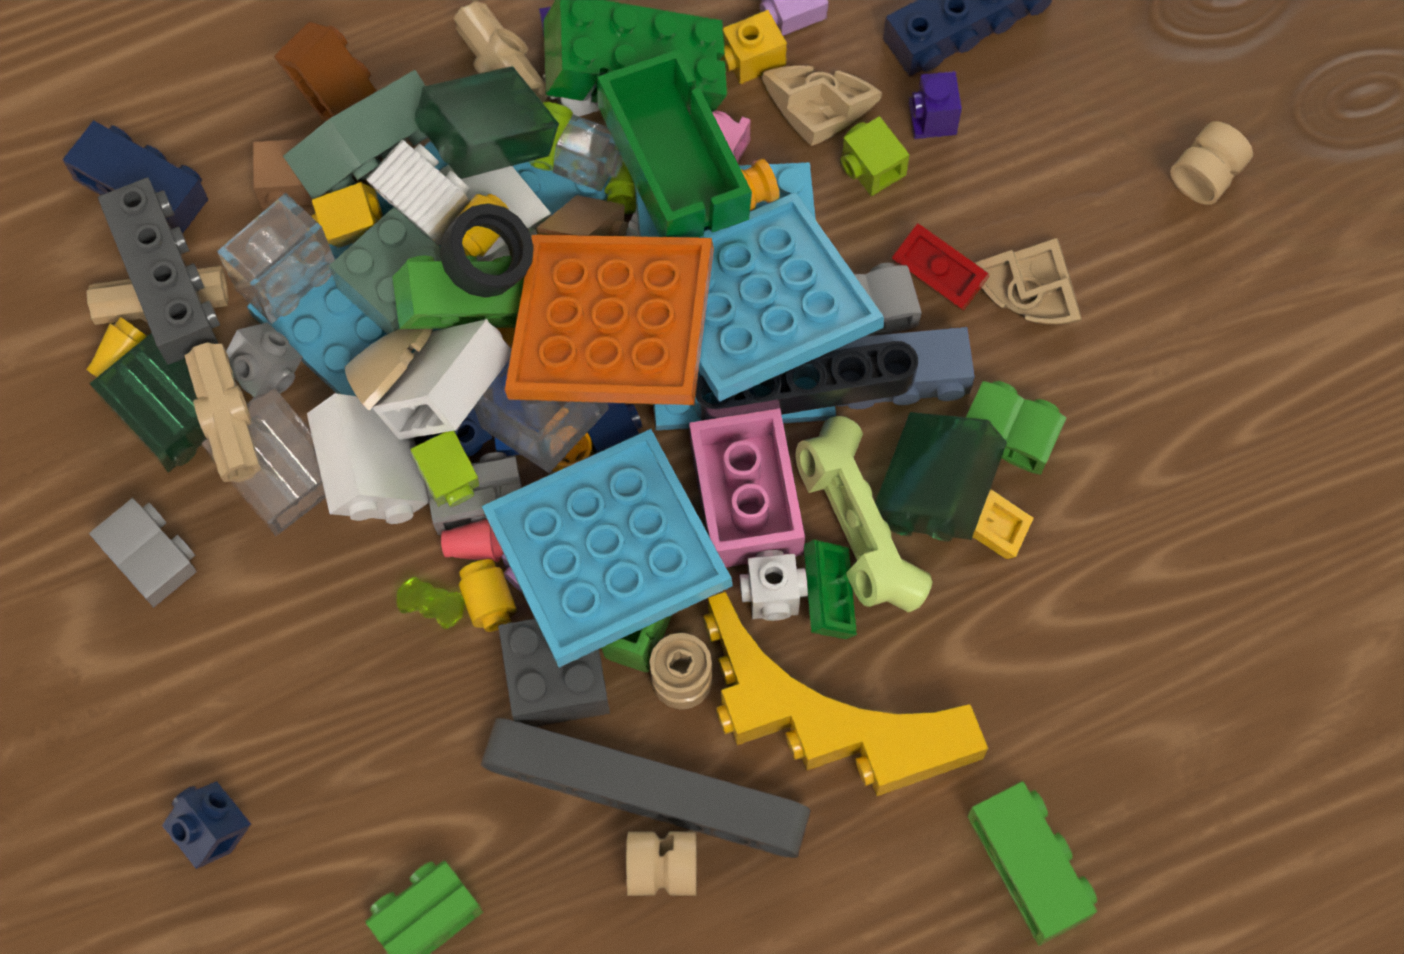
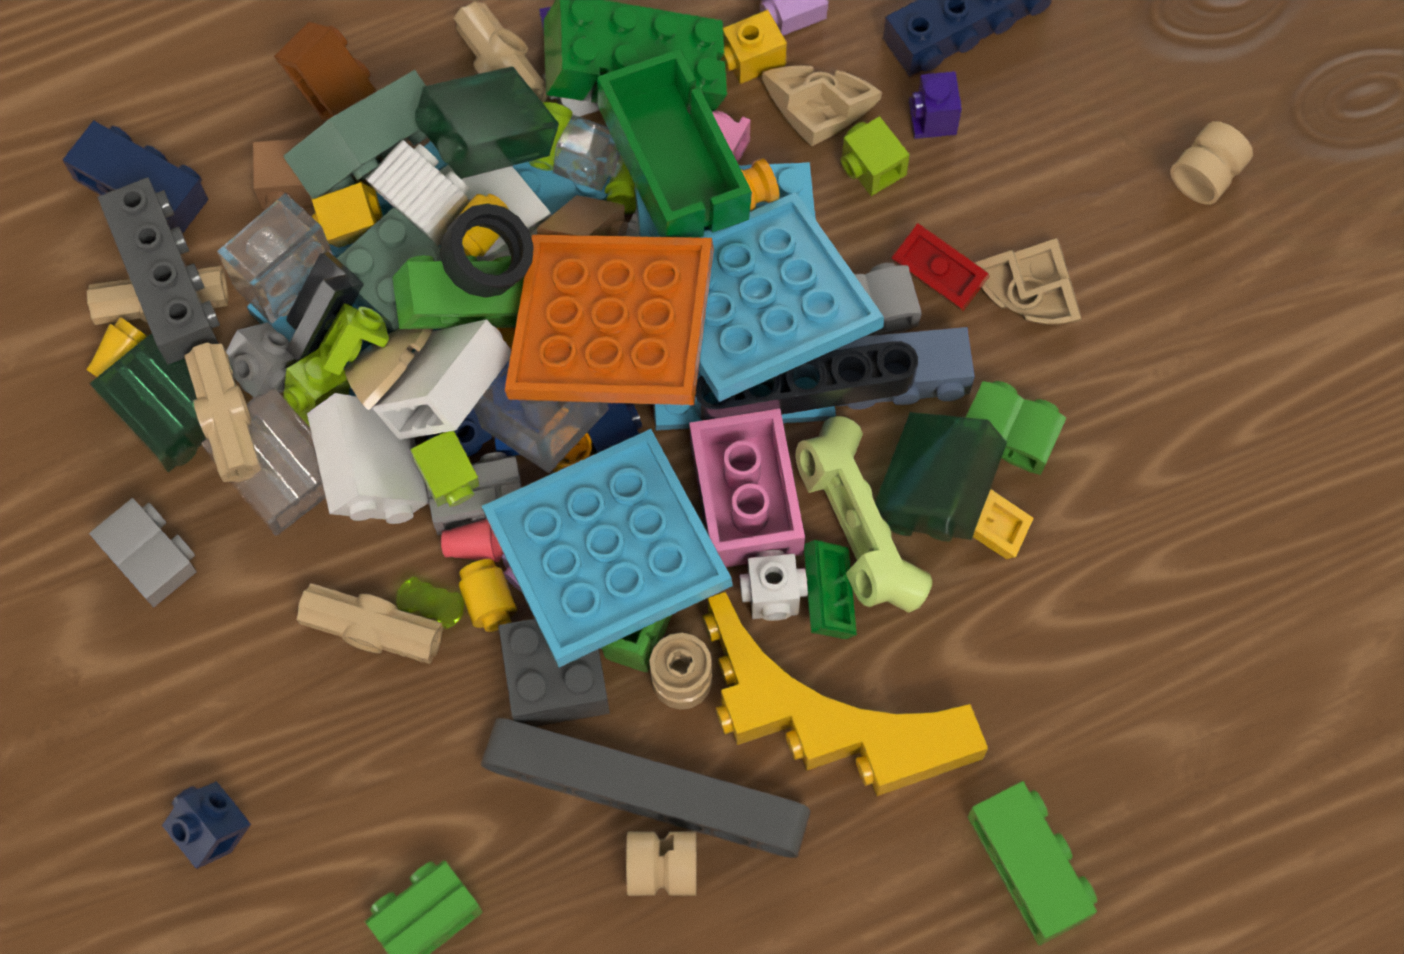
none -> lime brick [283,349,350,427]
none -> black panel [286,252,364,361]
none -> tan piece [296,583,444,664]
none -> lime bracket [319,303,389,375]

